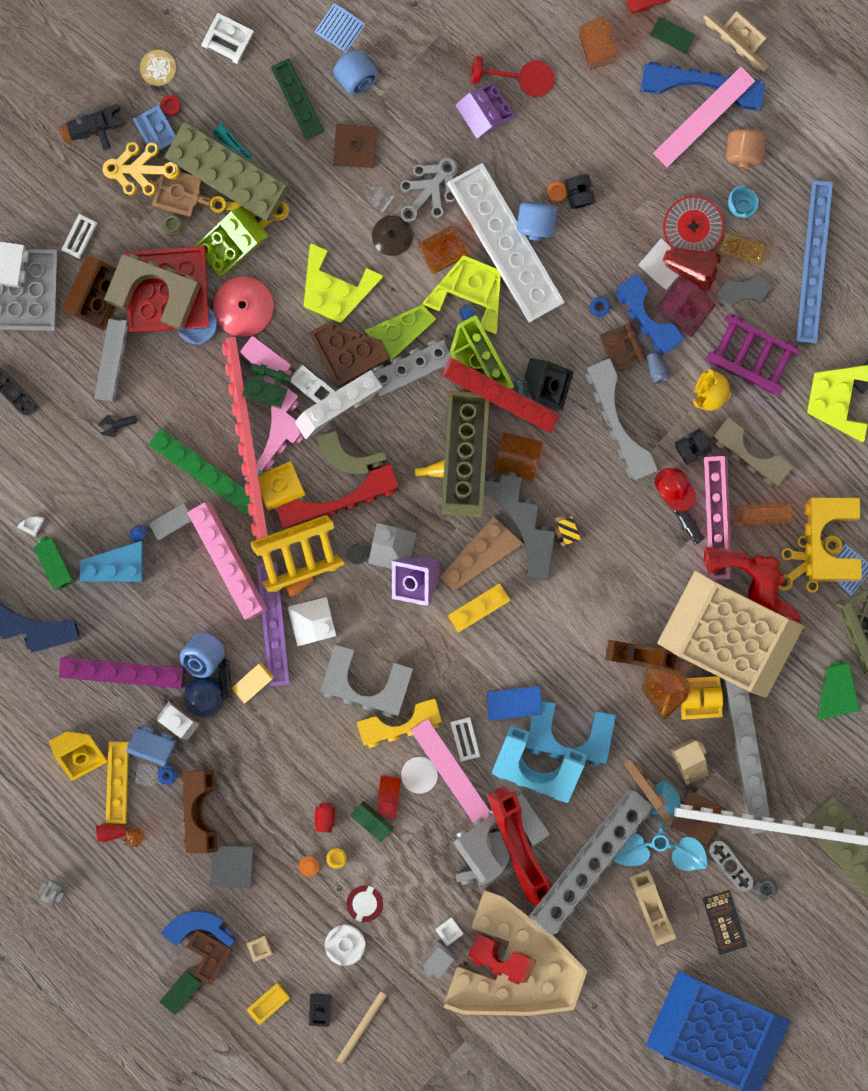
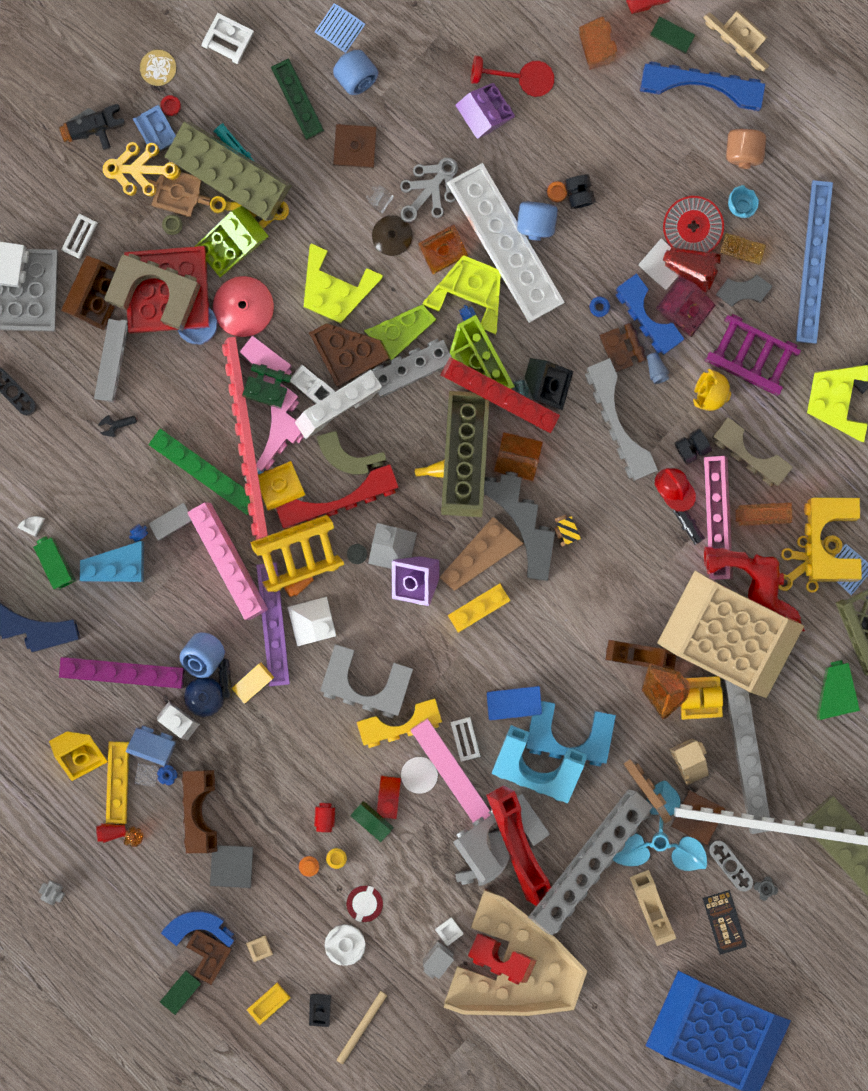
bright pink tile [653,67,755,168] -> none

